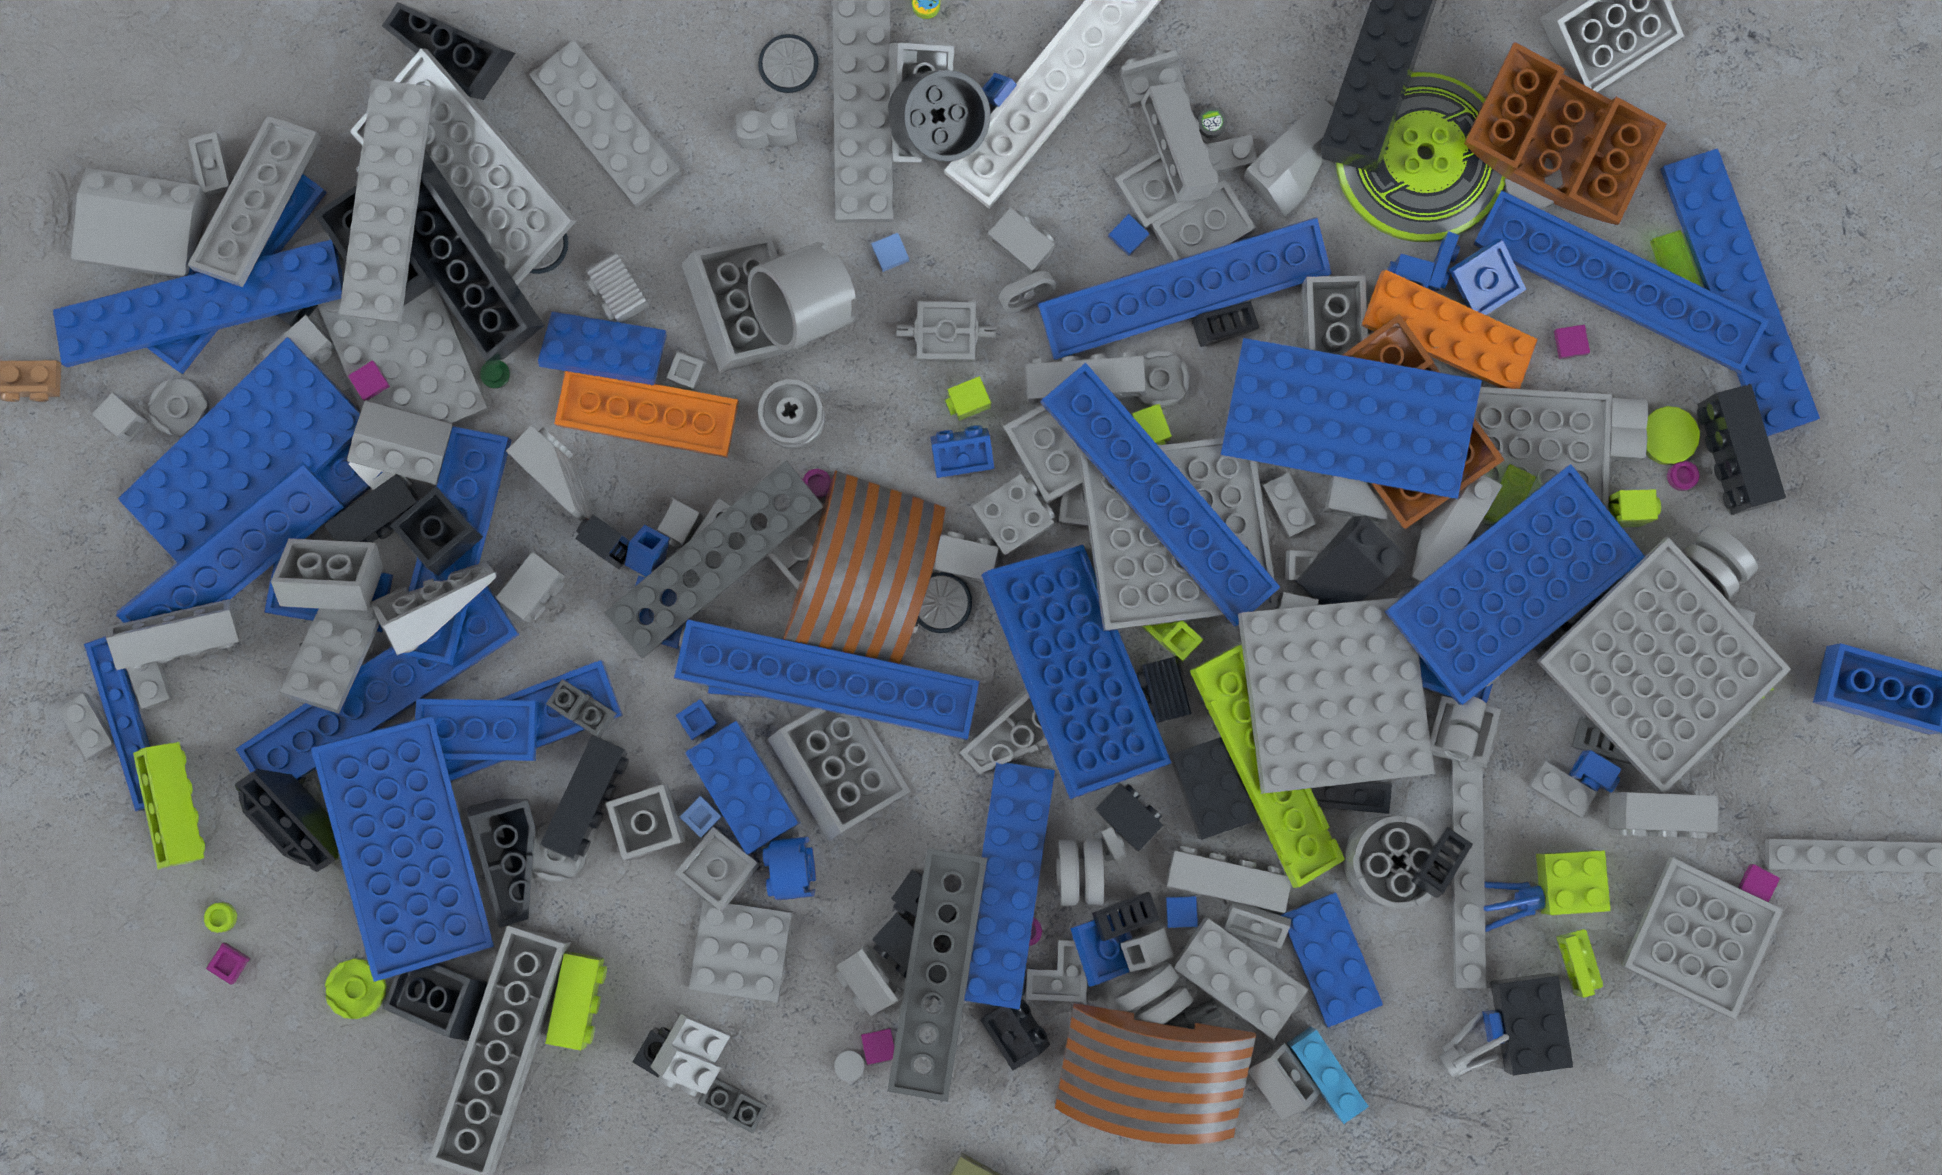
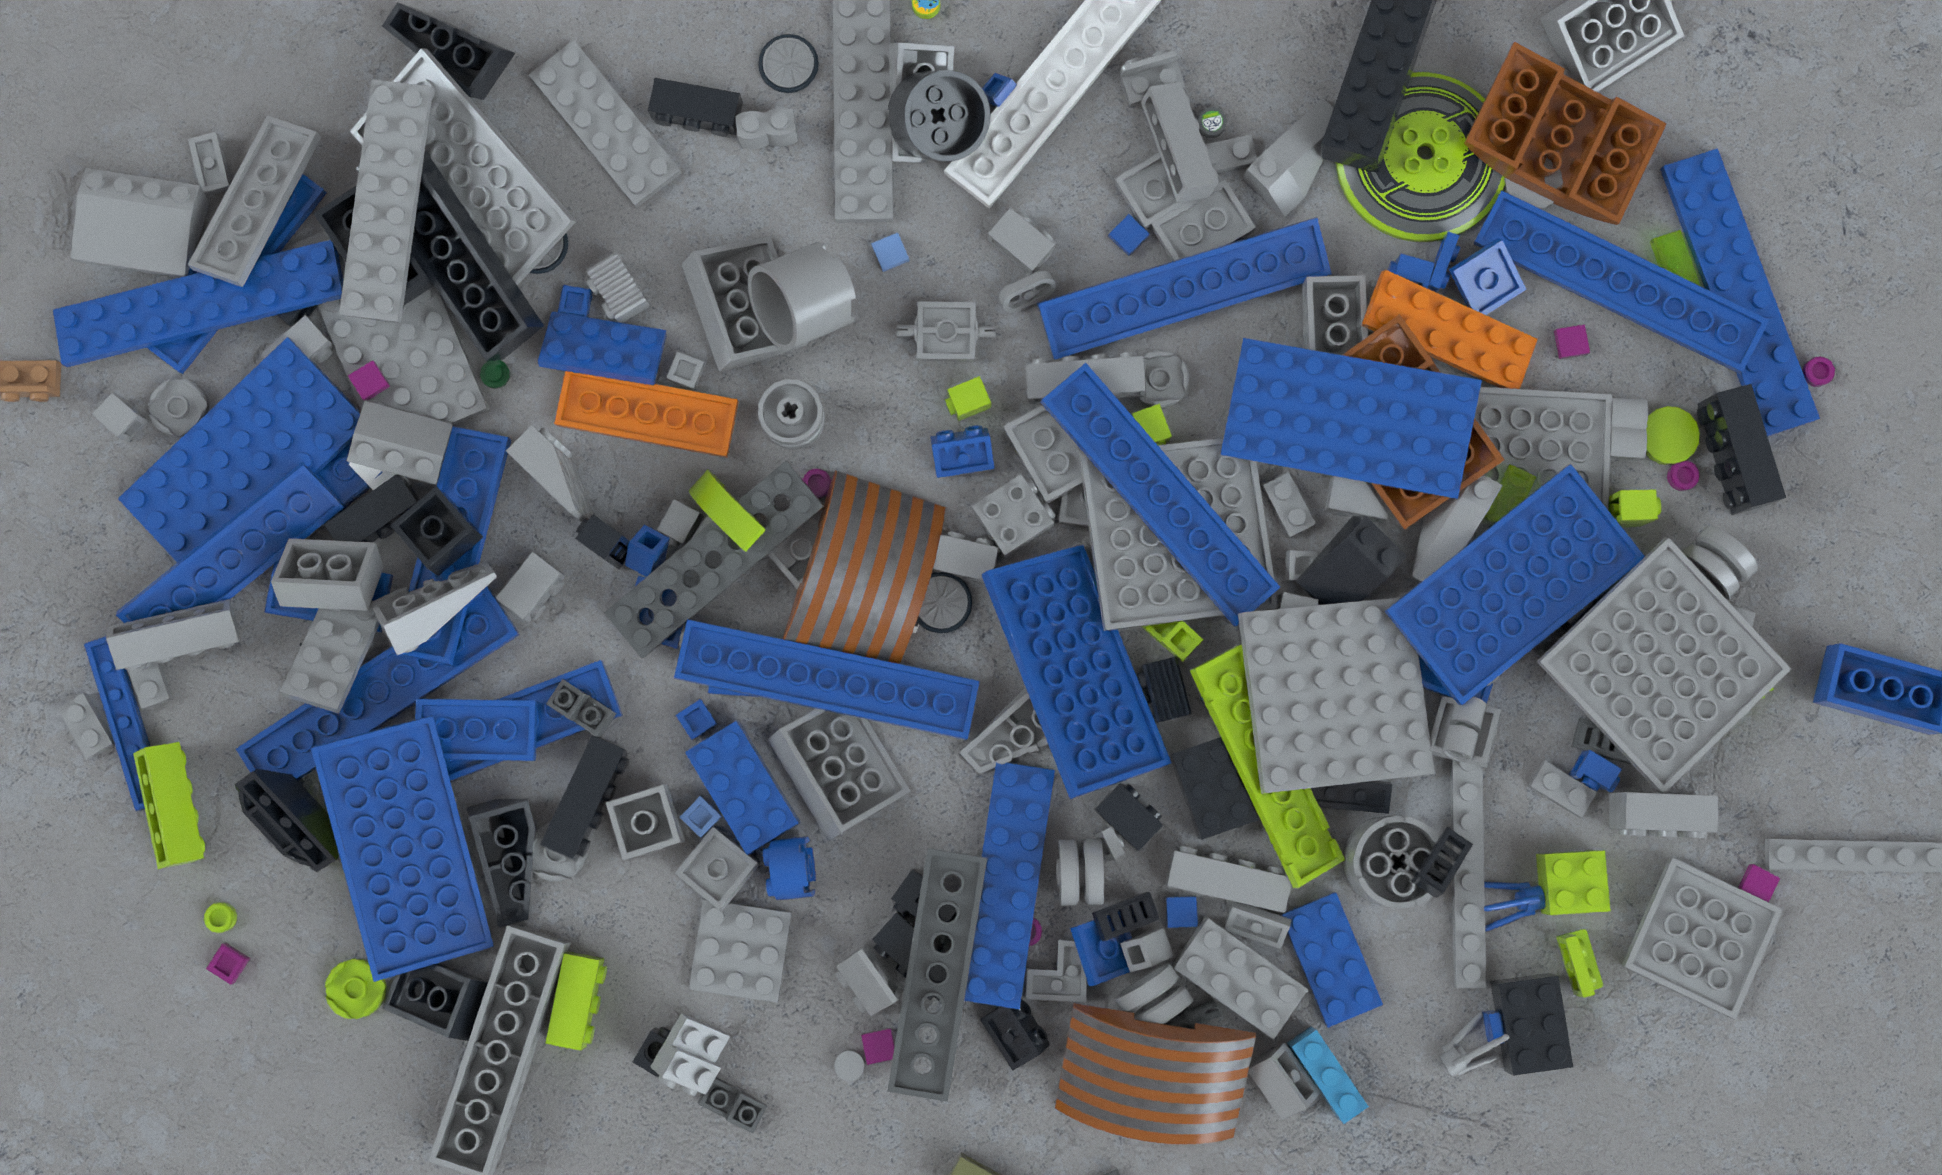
black slope [1192,301,1260,347] -> none
none -> blue tile [558,285,593,317]
none -> black brick [648,78,743,137]
none -> lime slope [688,469,766,552]
none -> magenta tile [1802,356,1835,387]

